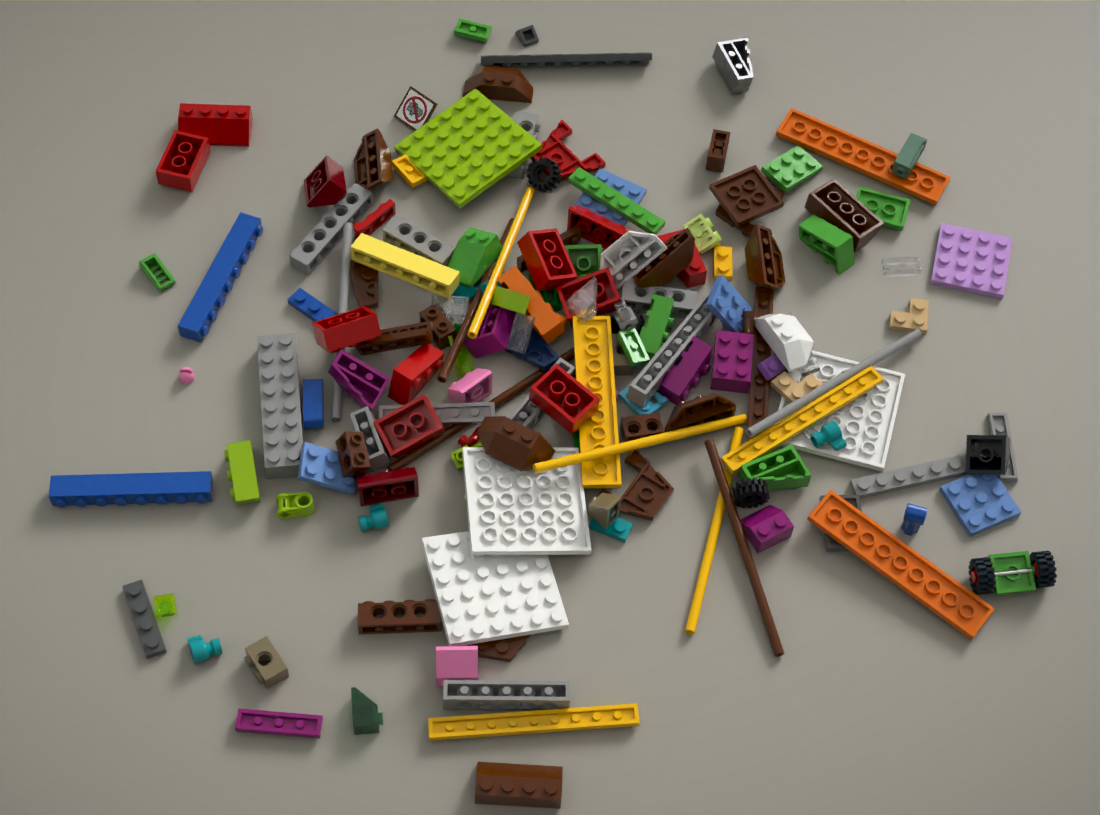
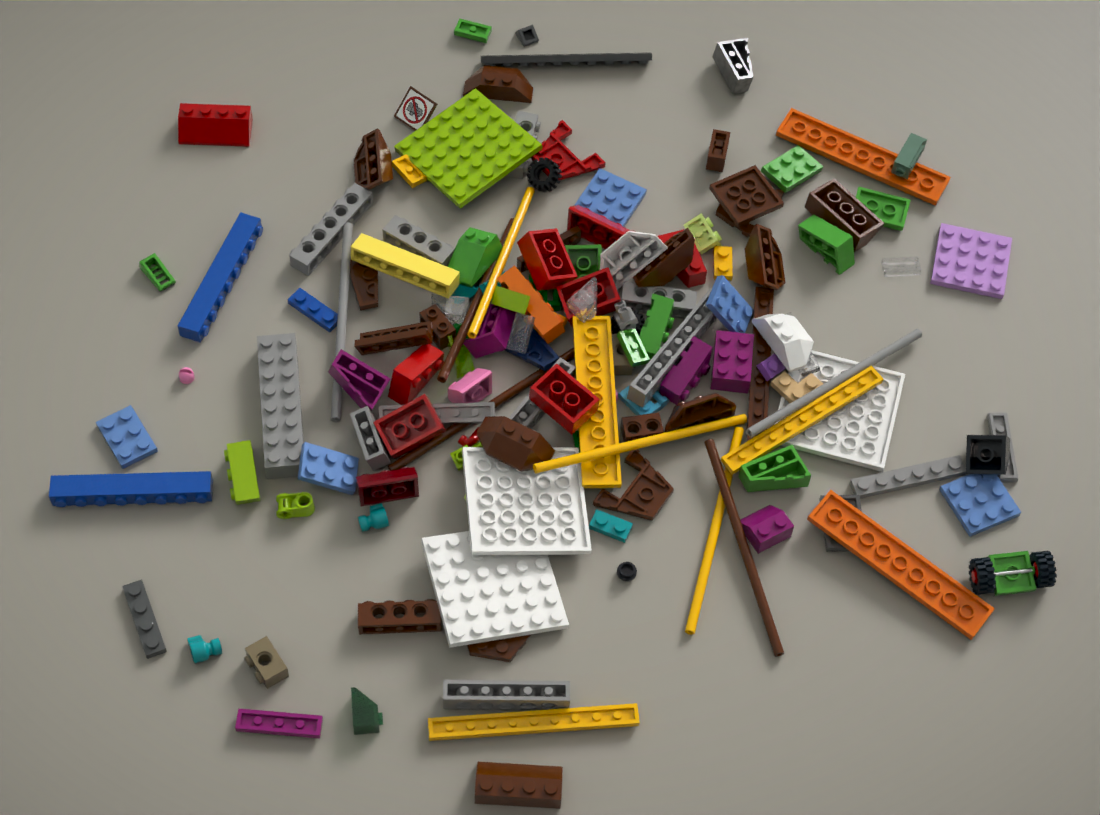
clear neon green plate [153,593,177,618] -> none
red brick [156,130,211,192] -> none
blue beam [303,379,324,429] -> none
dark red slope [304,155,347,207] -> none
red brick [312,306,382,353] -> none
reddish brown brick [336,431,371,477] -> none
red plate [354,199,396,240] -> none
bright pink slope [436,646,478,688] -> none
bright green plate [568,167,665,235] -> none
dark tan slope [588,493,621,529] -> none
black tyre [732,477,770,508] -> none
reddish brown pin [741,311,756,334] -> none
teal piece [810,421,847,451] -> none
tan plate [889,298,929,335] -> none
blue piece [901,503,928,536] -> none
none -> medium blue plate [96,405,158,469]
none -> black plate [617,562,637,581]

